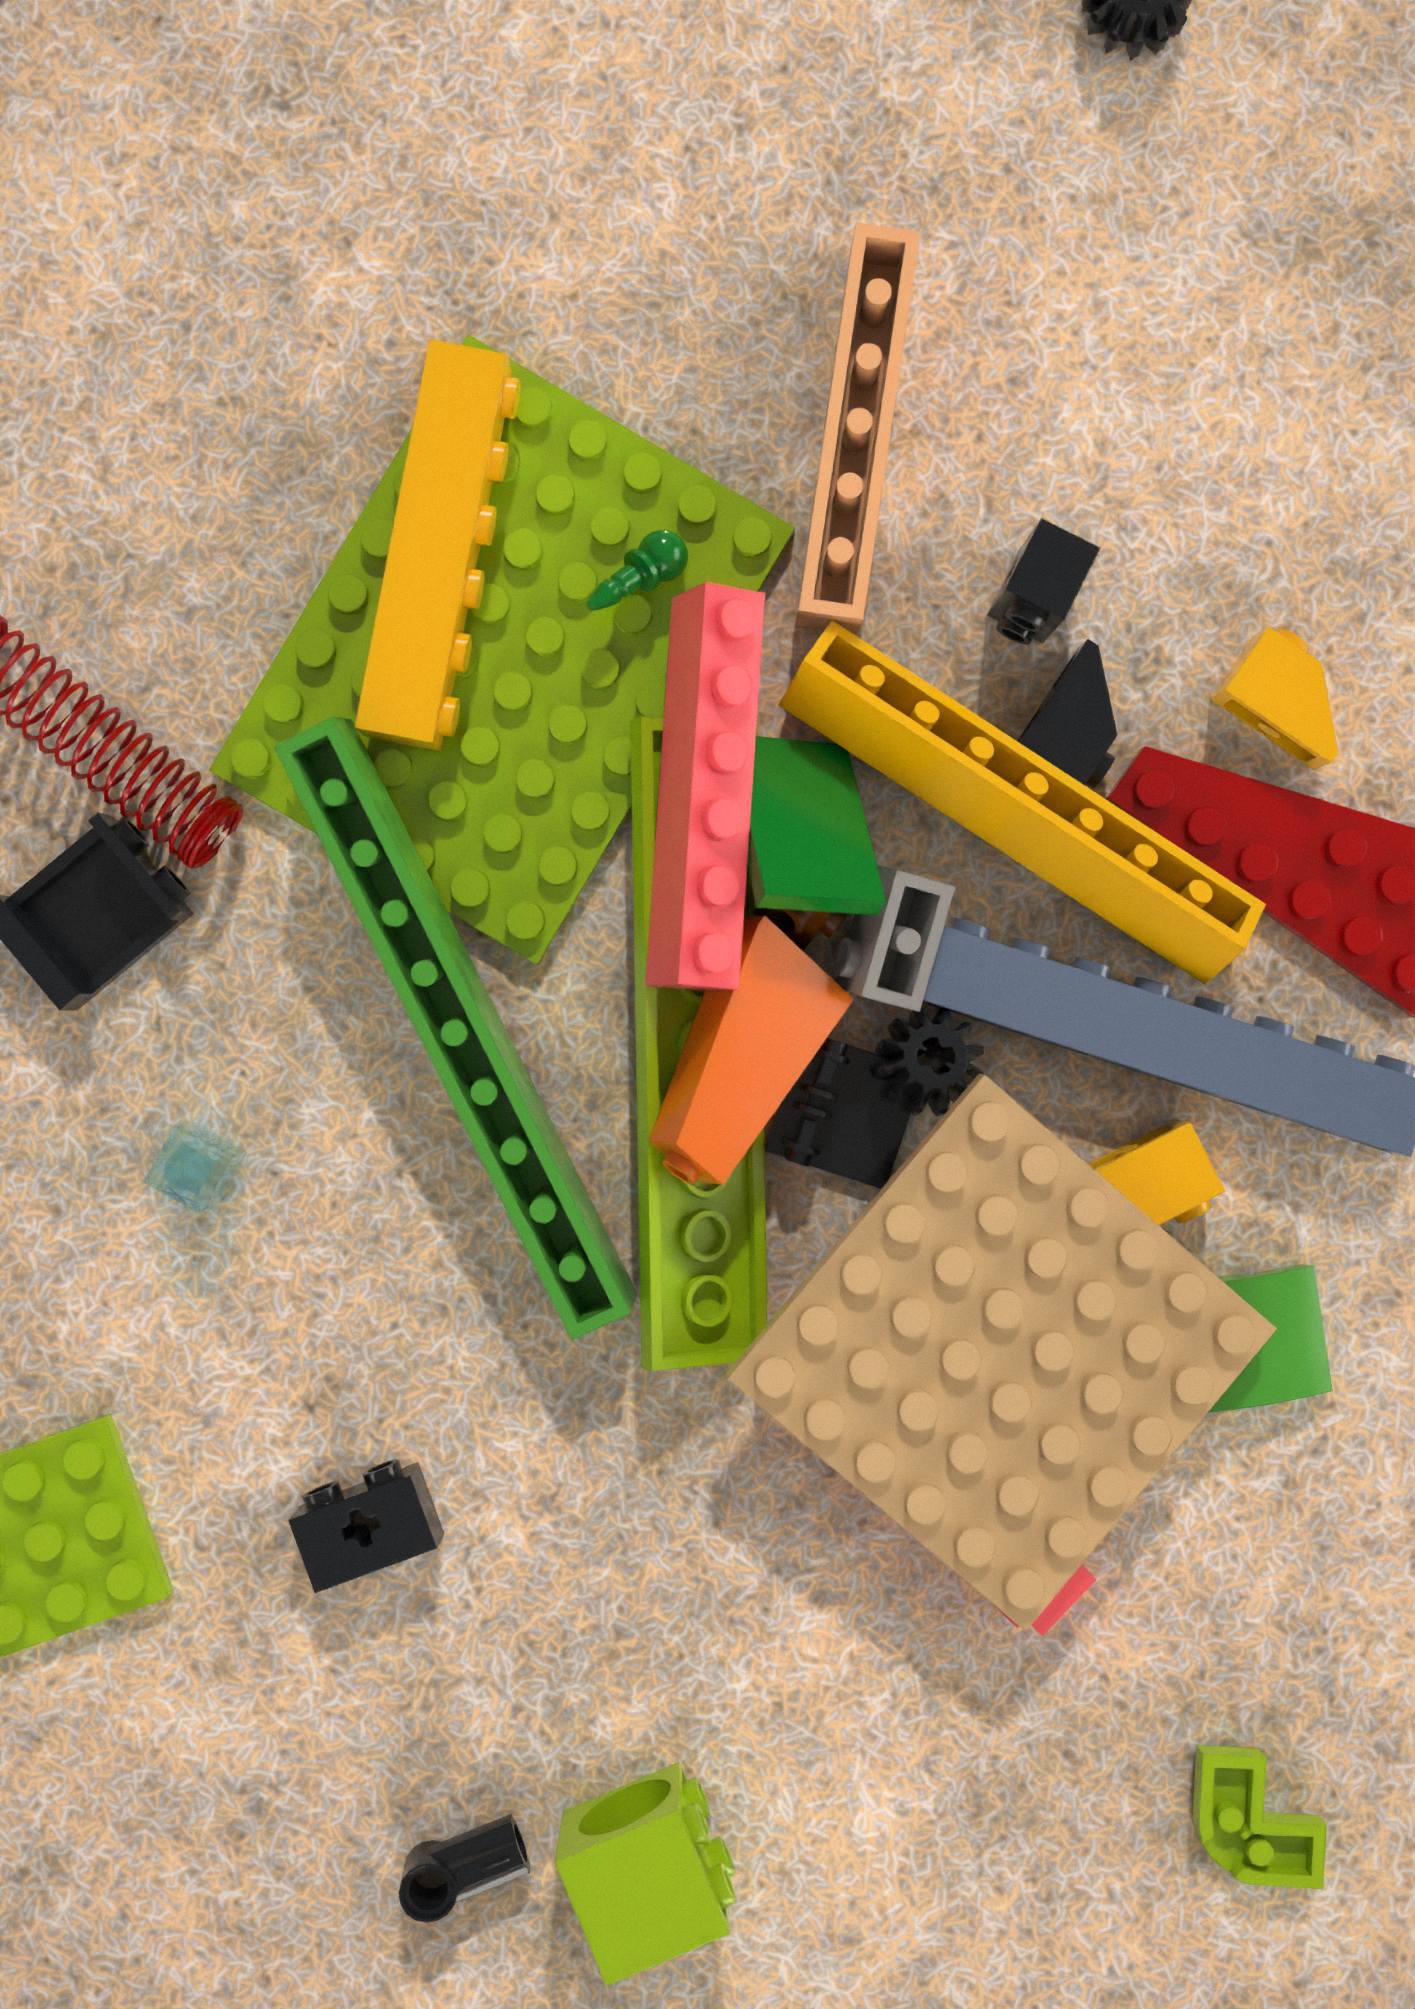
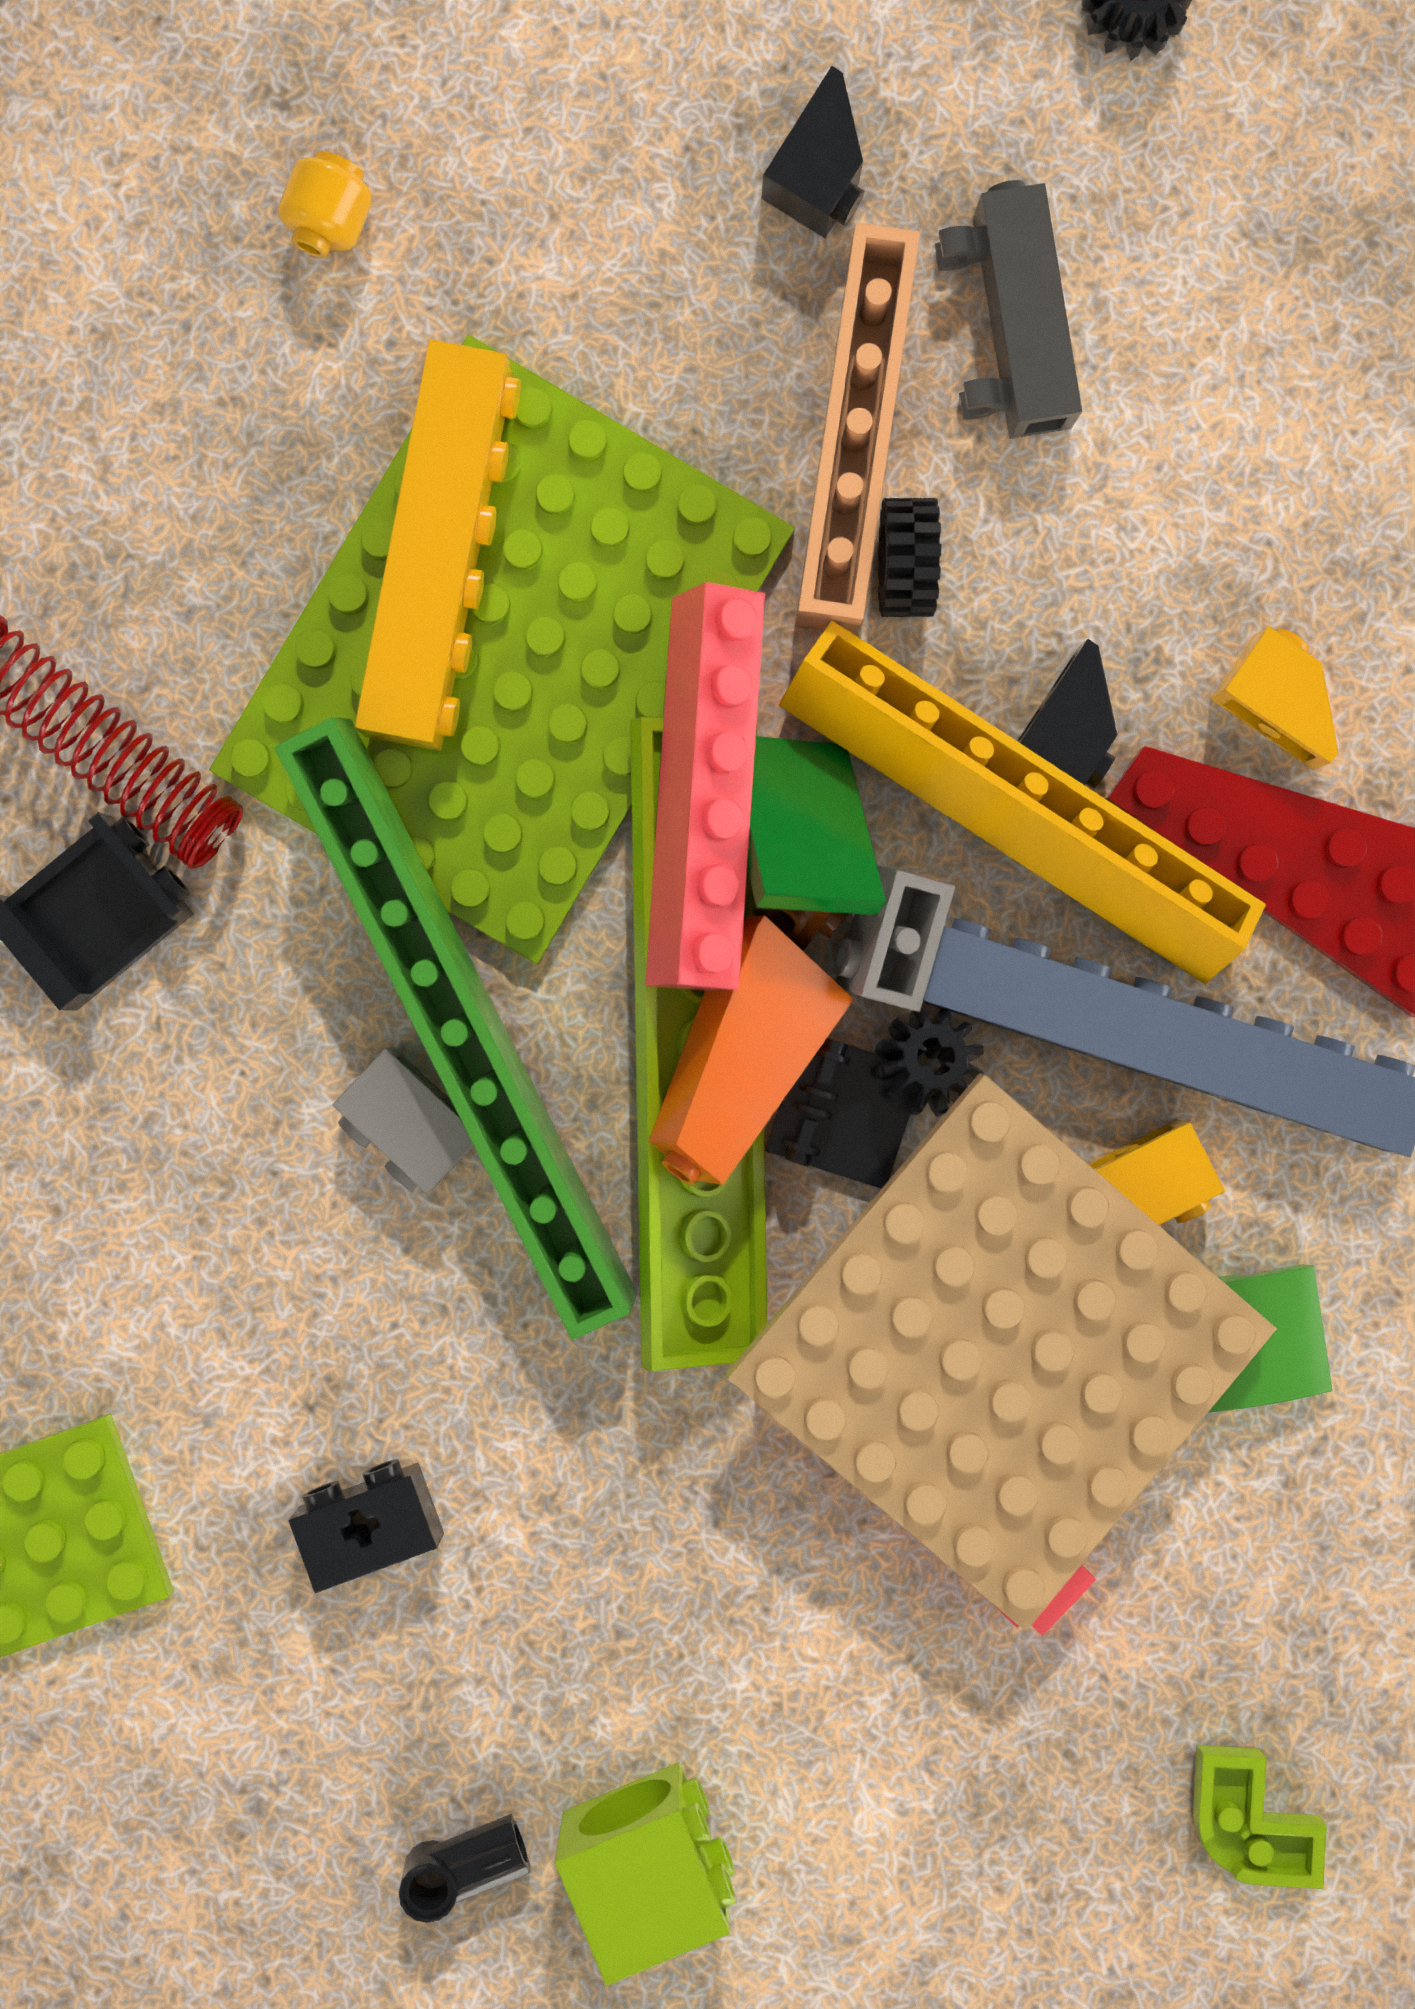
clear light blue brick [143,1121,248,1214] -> none
green bar [587,529,688,611] -> none
black brick [987,518,1101,645] -> none
none -> yellow head [278,151,373,258]
none -> light grey brick [332,1047,474,1194]
none -> black slope [761,66,865,238]
none -> black tyre [878,498,941,617]
none -> dark grey brick [935,180,1082,439]

